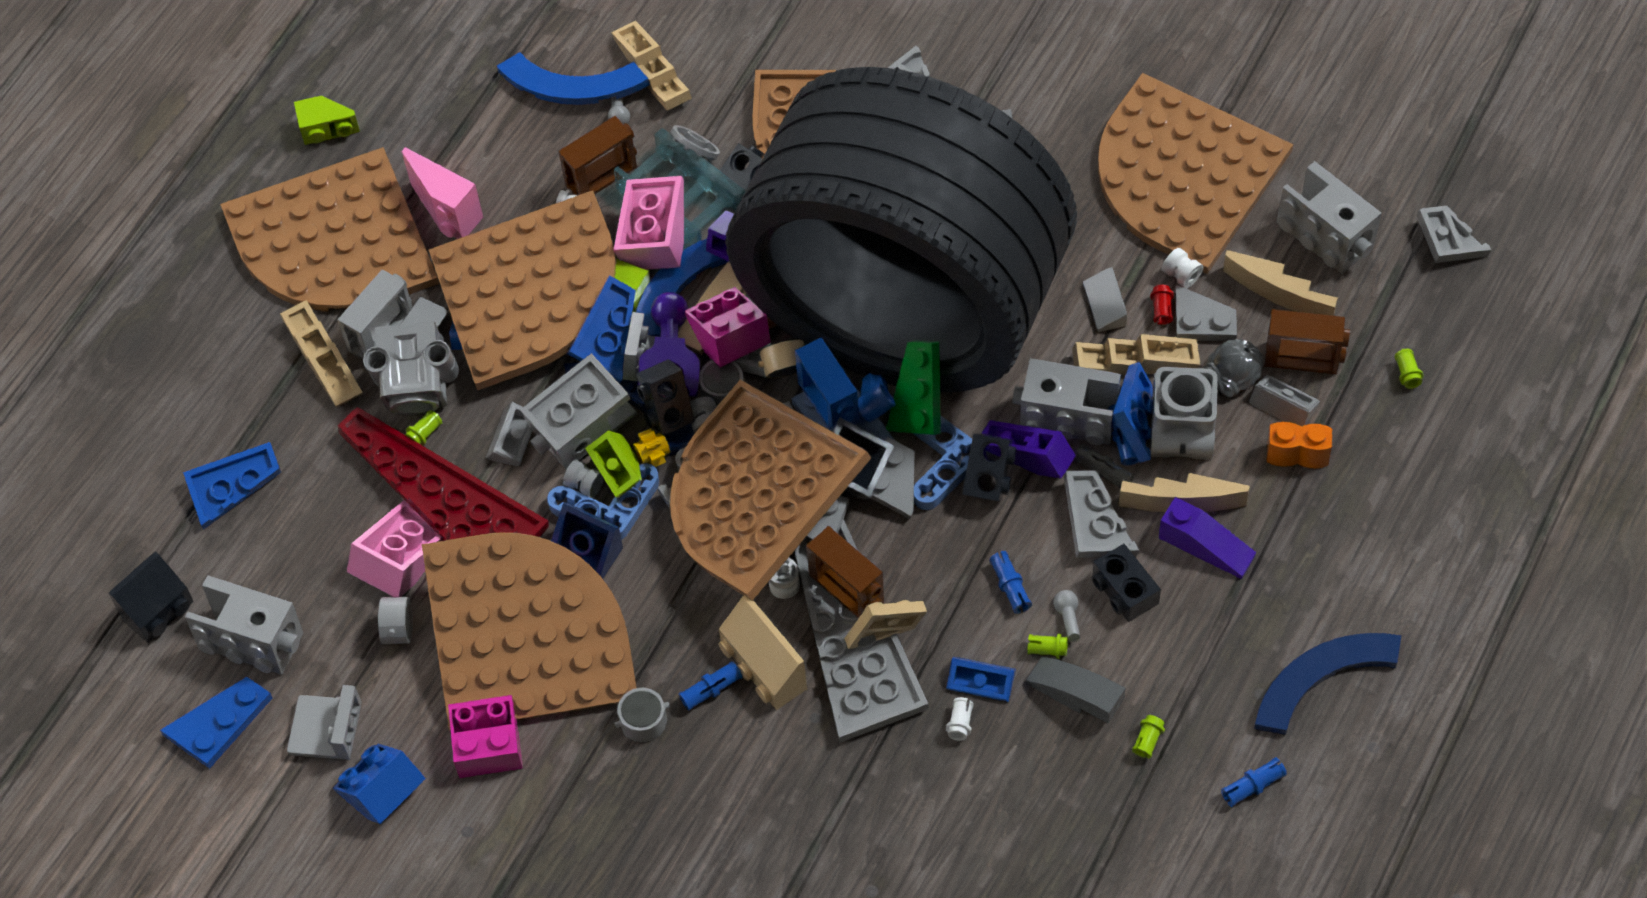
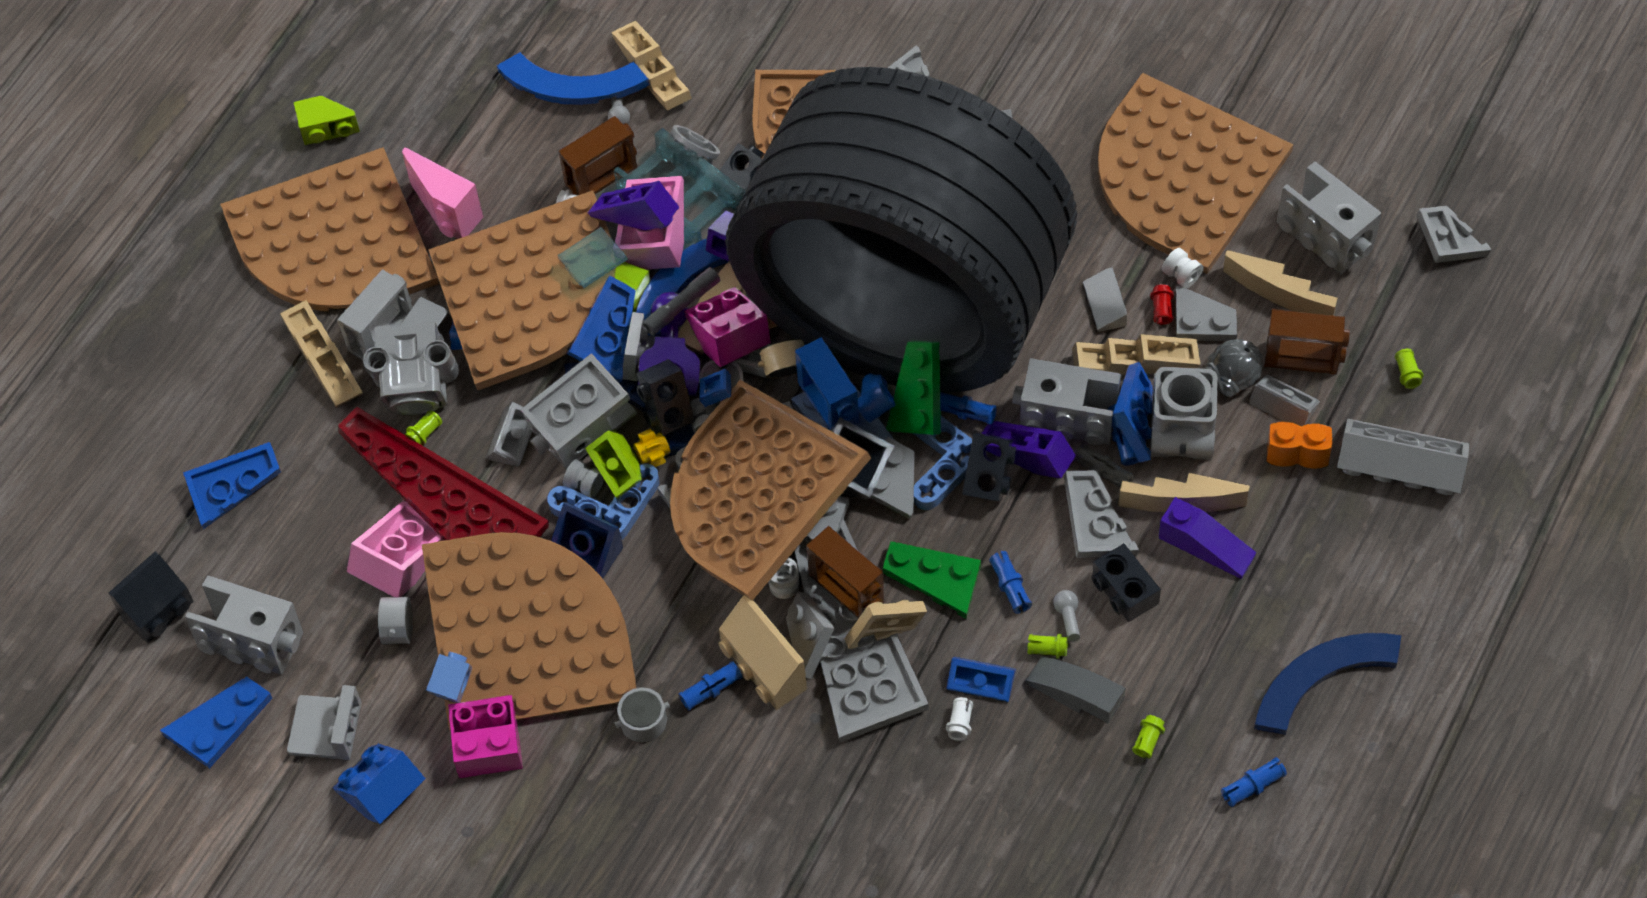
none -> medium blue brick [426,652,473,703]
none -> clear light blue piece [557,227,628,288]
none -> dark purple slope [588,181,679,231]
none -> dark grey piece [642,267,721,336]
none -> blue tile [700,369,731,407]
none -> light grey wing [786,592,834,679]
none -> green wing [883,541,981,620]
none -> blue pin [940,392,997,425]
none -> light grey slope [1337,419,1469,495]

